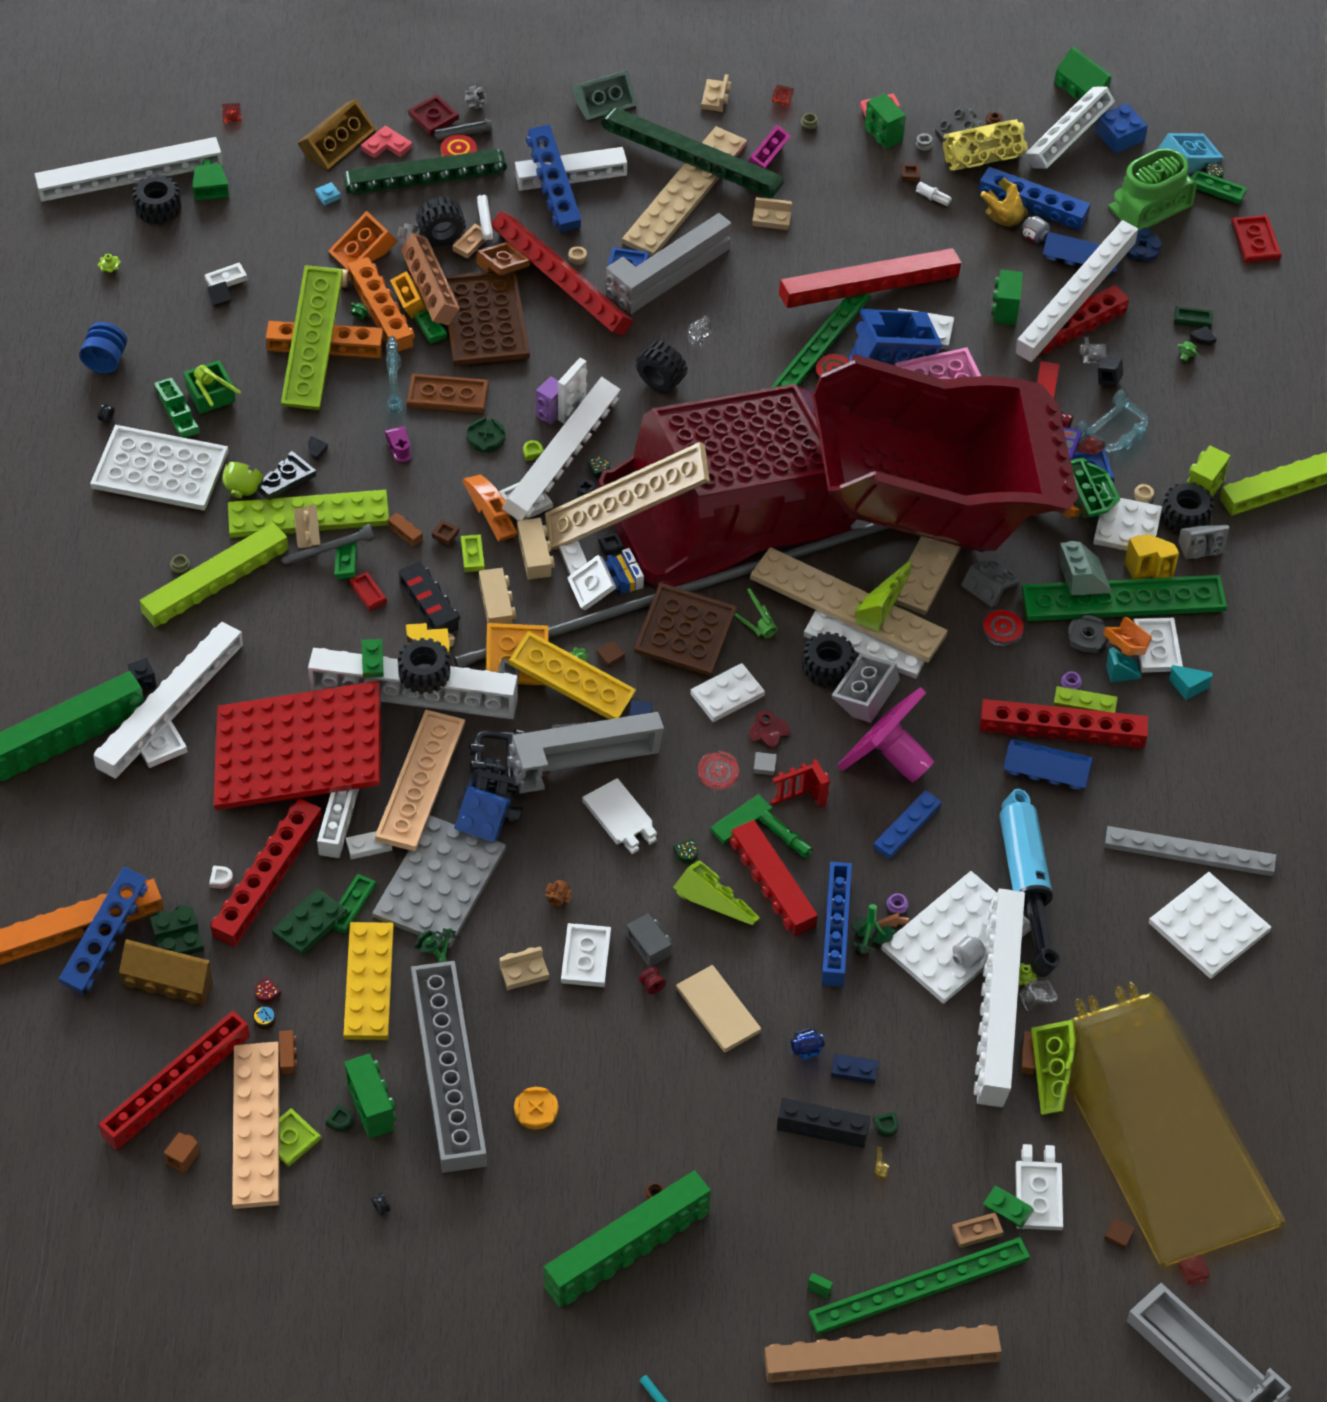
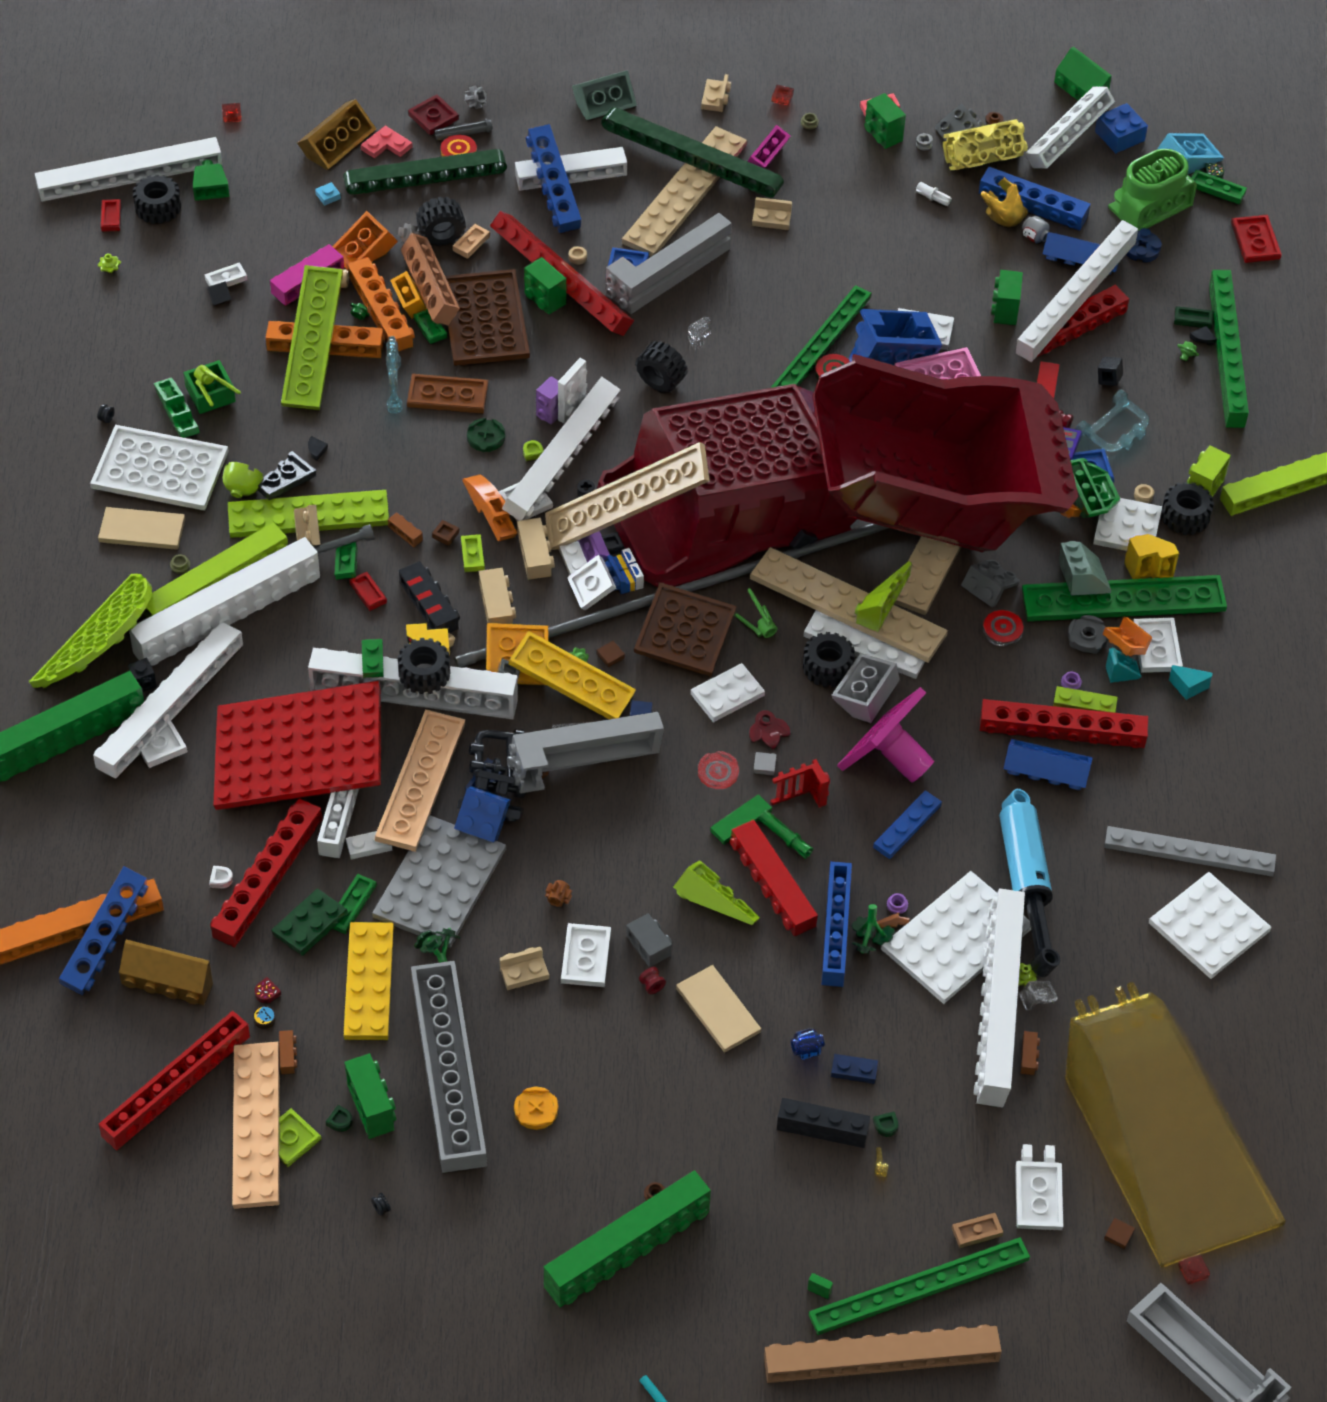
blue wheel [79,322,128,374] -> none
dark green plate [150,905,204,955] -> none
dark orange brick [164,1132,200,1174] -> none
magenta piece [385,425,412,463] -> none
dark orange plate [476,242,530,275] -> none
white axle [477,195,493,241] -> none
white tile [582,778,657,854] -> none
dark green tile [588,456,610,478] -> none
dark green tile [673,838,698,863] -> none
brick [778,248,962,308] -> none
reddish brown plate [901,163,921,182] -> none
light grey head [952,936,985,968] -> none
green plate [983,1185,1034,1229] -> none
lime wedge [1031,1020,1076,1115] -> none
clear red plate [1078,437,1105,454] -> none
clear bracket [1079,337,1107,363] -> none
light grey slope [1178,525,1229,560] -> none
none -> lime plate [29,574,152,688]
none -> tan tile [98,507,185,550]
none -> red tile [101,199,121,231]
none -> white brick [129,537,320,666]
none -> dark pink brick [270,244,344,306]
none -> green brick [524,257,566,315]
none -> medium lavender slope [578,531,610,563]
none -> black tile [790,529,818,549]
none -> green brick [1209,270,1249,428]

